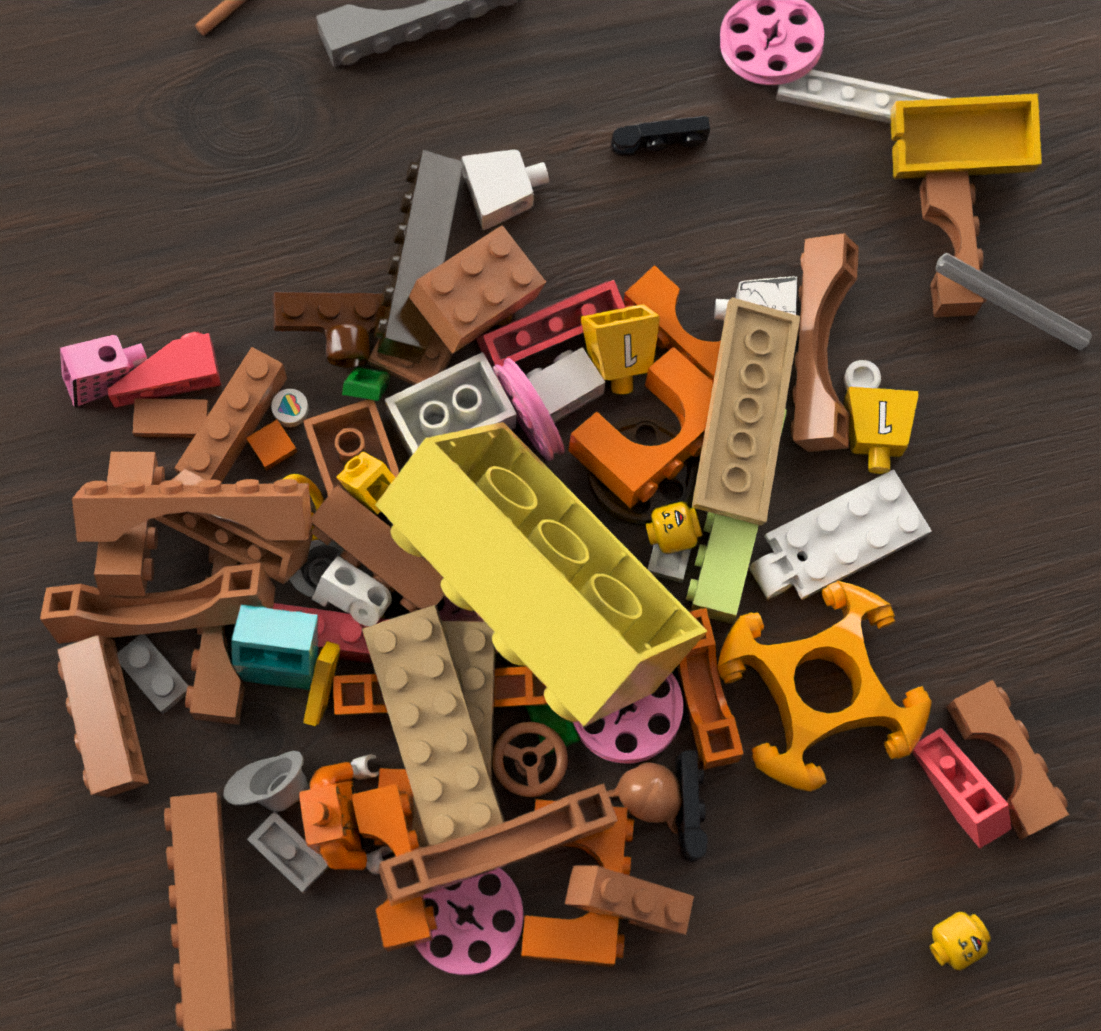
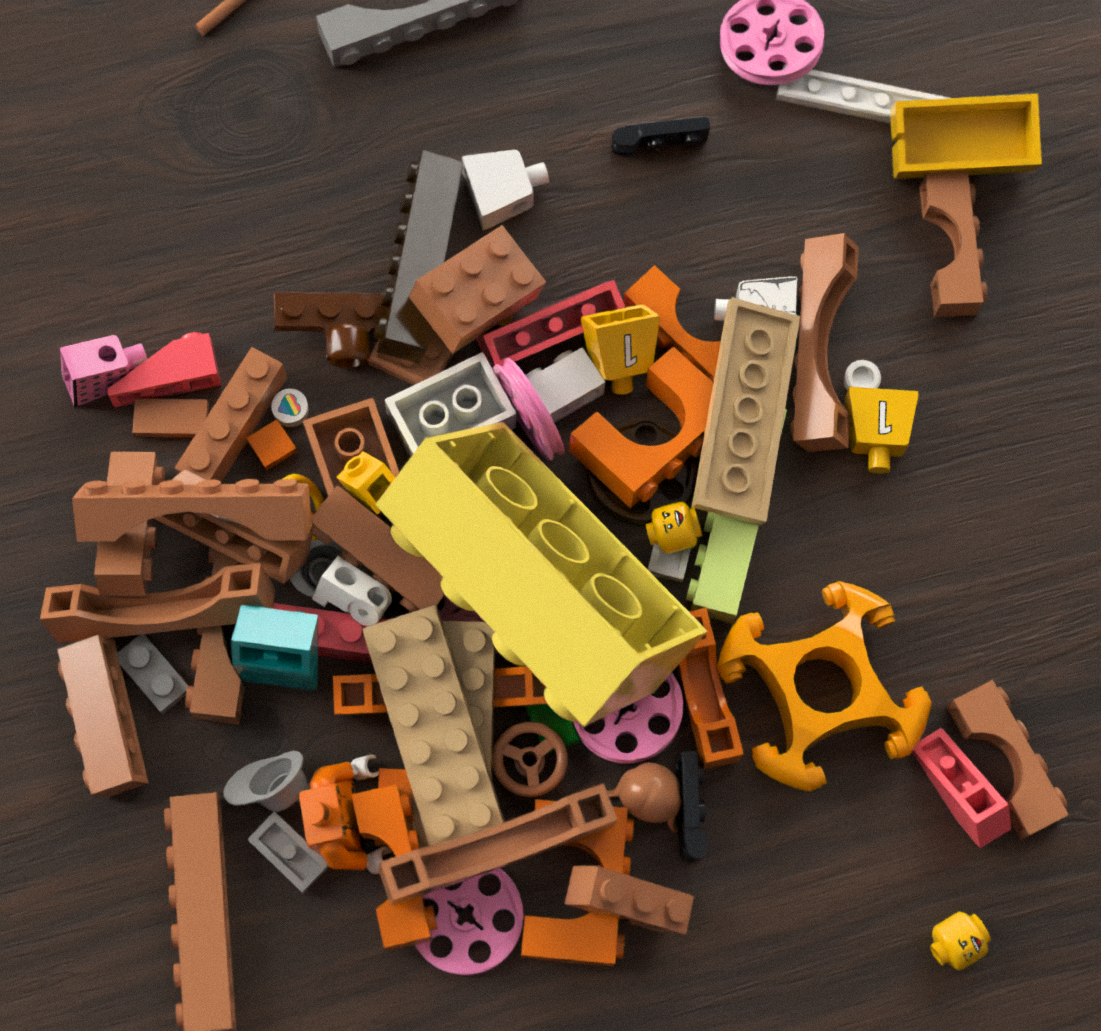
yellow tile [303,641,340,726] -> none
green tile [342,367,390,401] -> none
white hinge [749,469,931,600] -> none
light grey axle [935,253,1092,350] -> none

